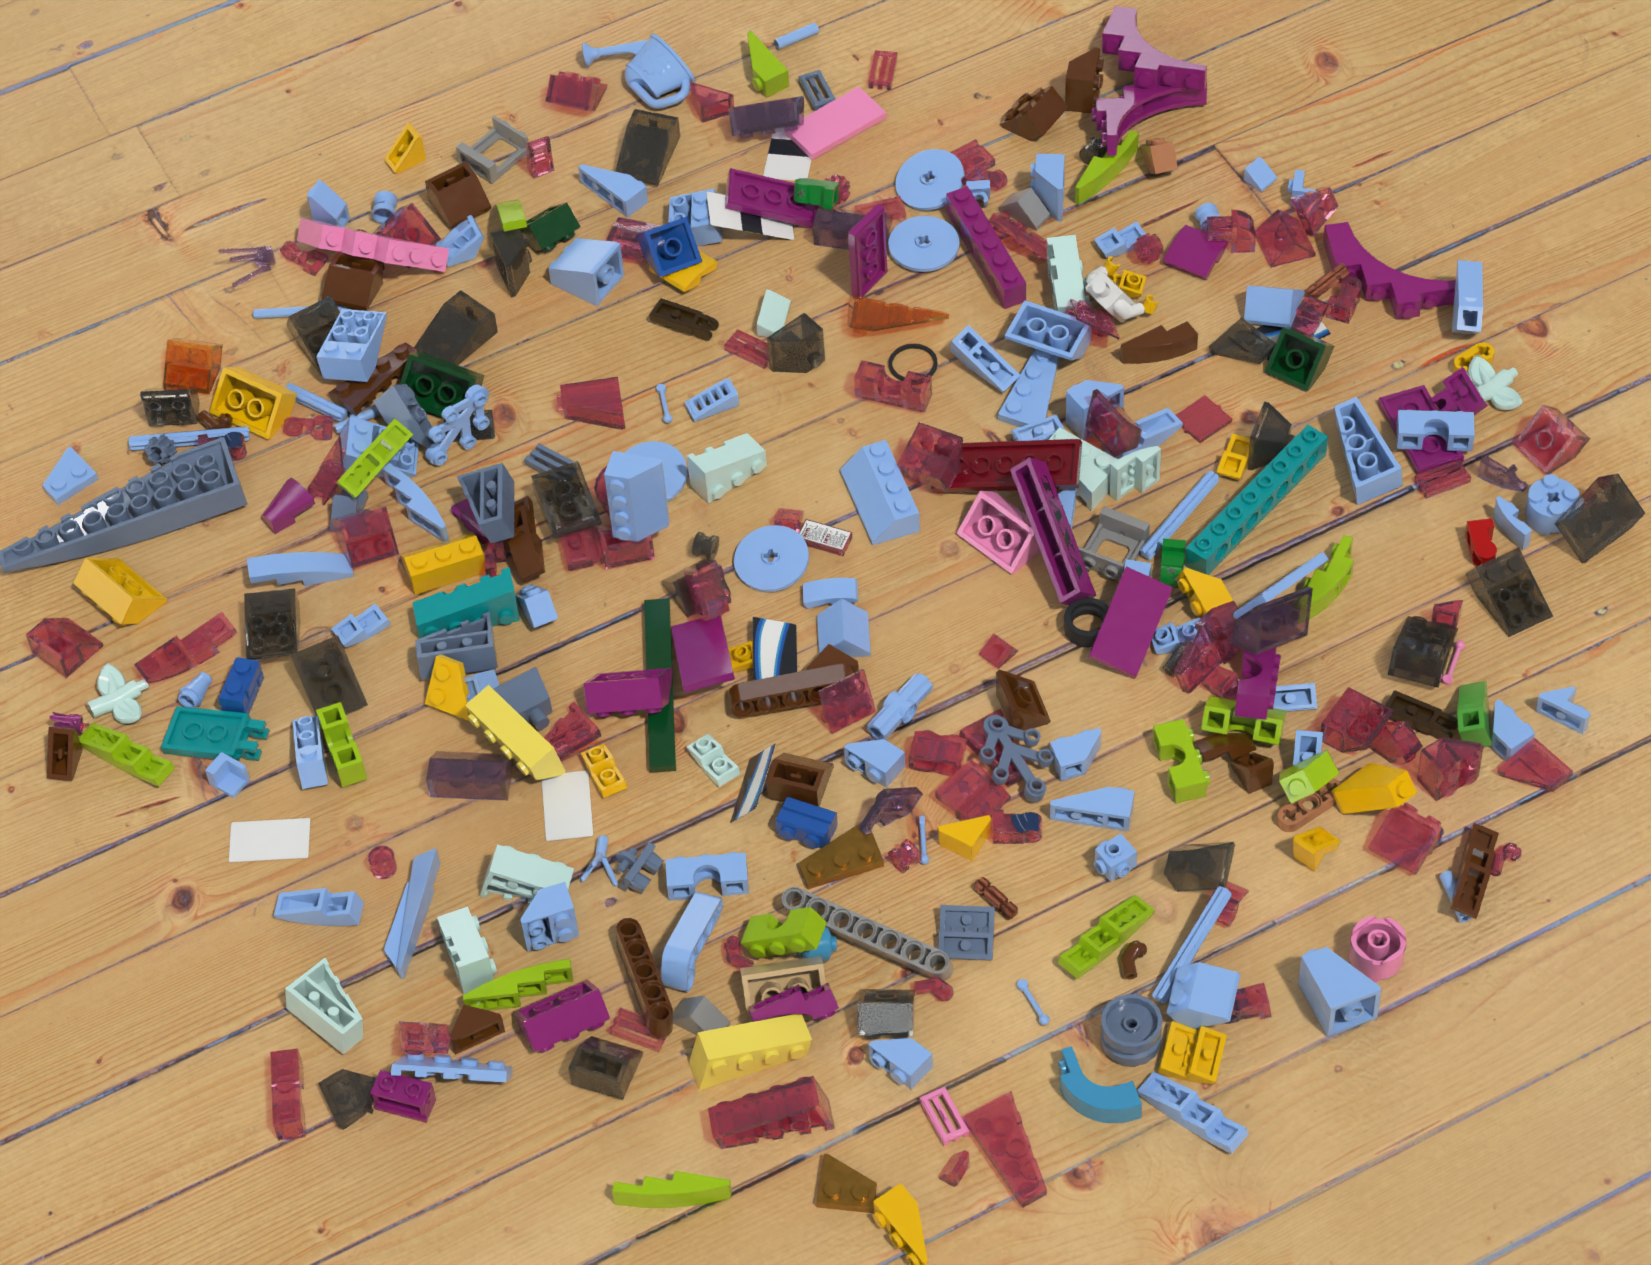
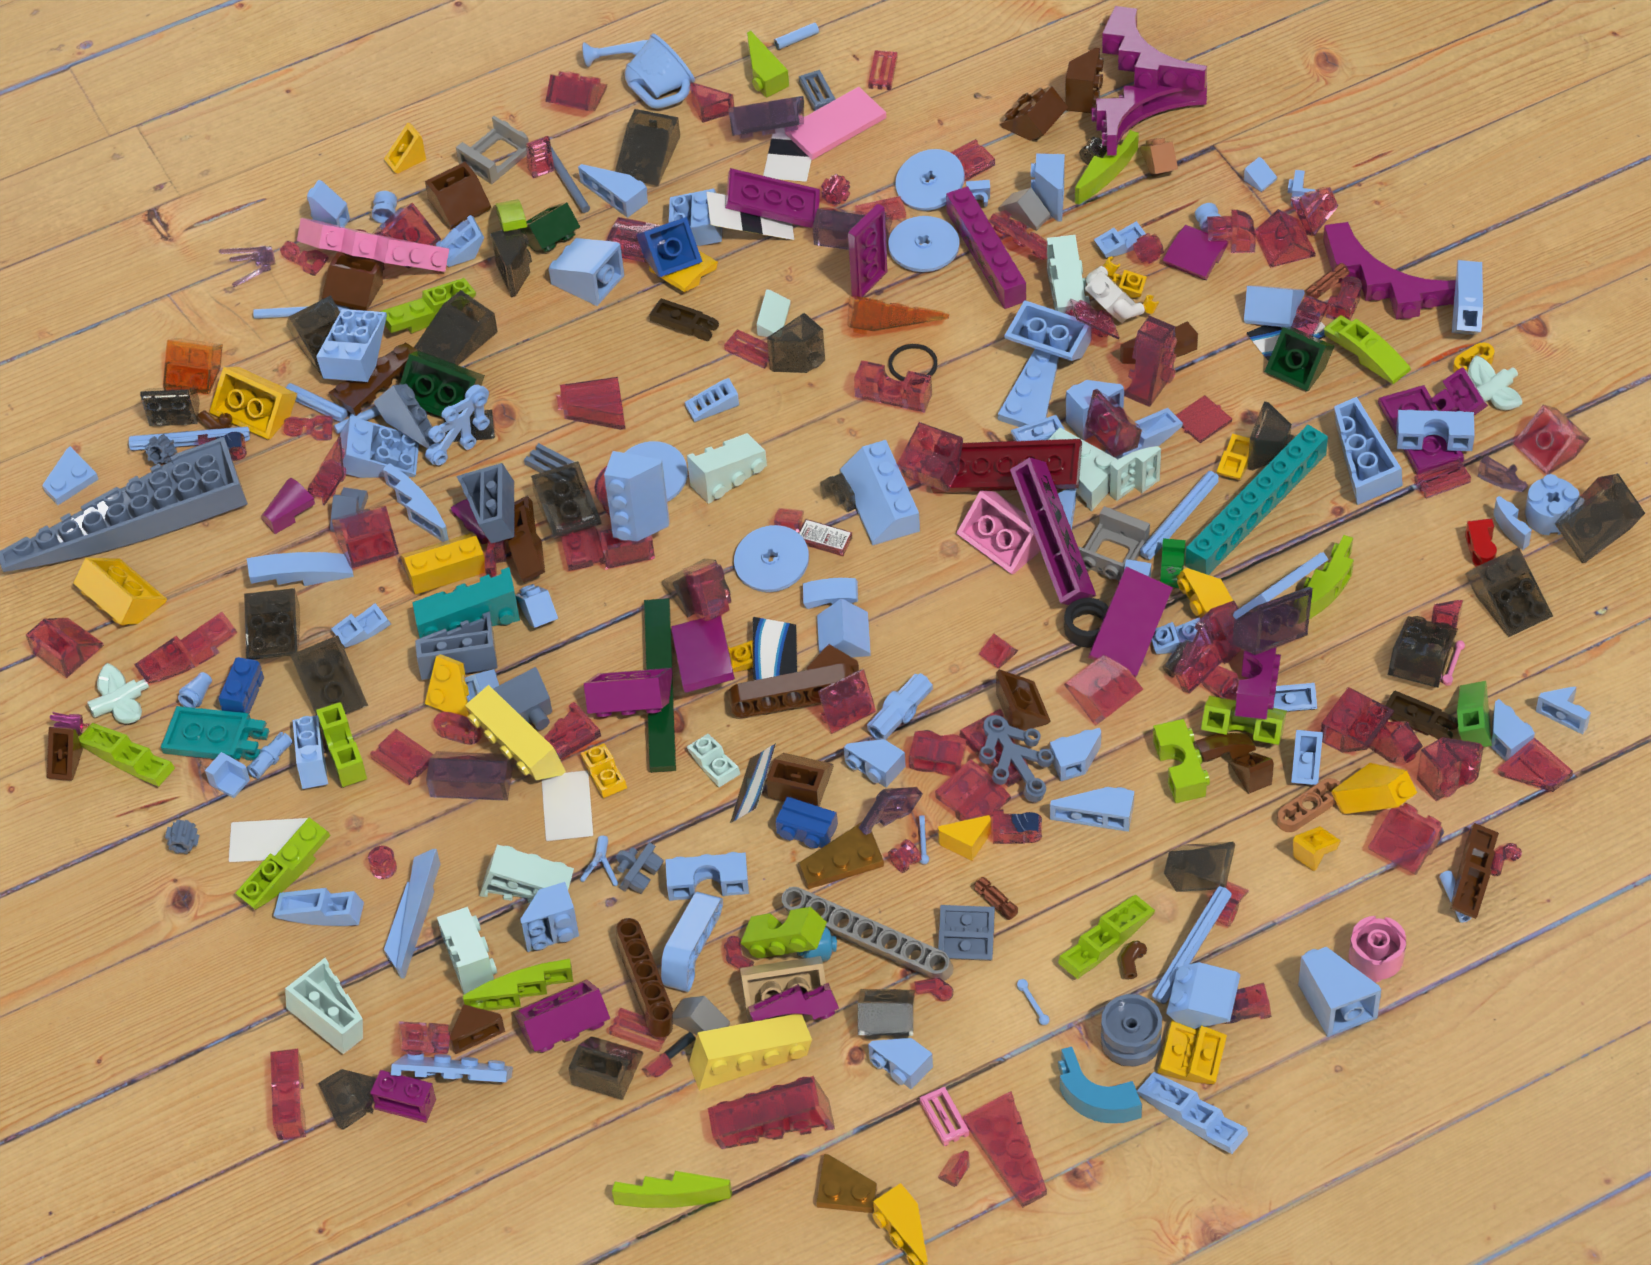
lime slope [336,418,413,499] -> none
light blue hinge [656,384,673,423] -> none
clear smoke wheel [692,531,719,560] -> none
green leg [793,178,839,210] -> none
light blue slope [949,325,1021,393] -> none
clear pink piece [961,168,1007,190] -> none
light blue brick [1094,834,1137,882] -> none
clear smoke wing [1209,317,1276,364] -> none
lime slope [1279,750,1339,804] -> none
none -> sand blue gear [165,819,200,854]
none -> lime slope [235,817,331,909]
none -> light blue pin [247,732,293,779]
none -> clear pink plate [370,729,435,785]
none -> lime slope [380,278,476,333]
none -> clear pink beam [434,712,482,745]
none -> sand blue bar [544,146,590,213]
none -> piece [642,1032,696,1077]
none -> clear smoke bracket [820,473,856,512]
none -> clear pink slope [1064,655,1144,726]
none -> clear pink wedge [1124,316,1177,407]
none -> lime slope [1323,315,1411,384]

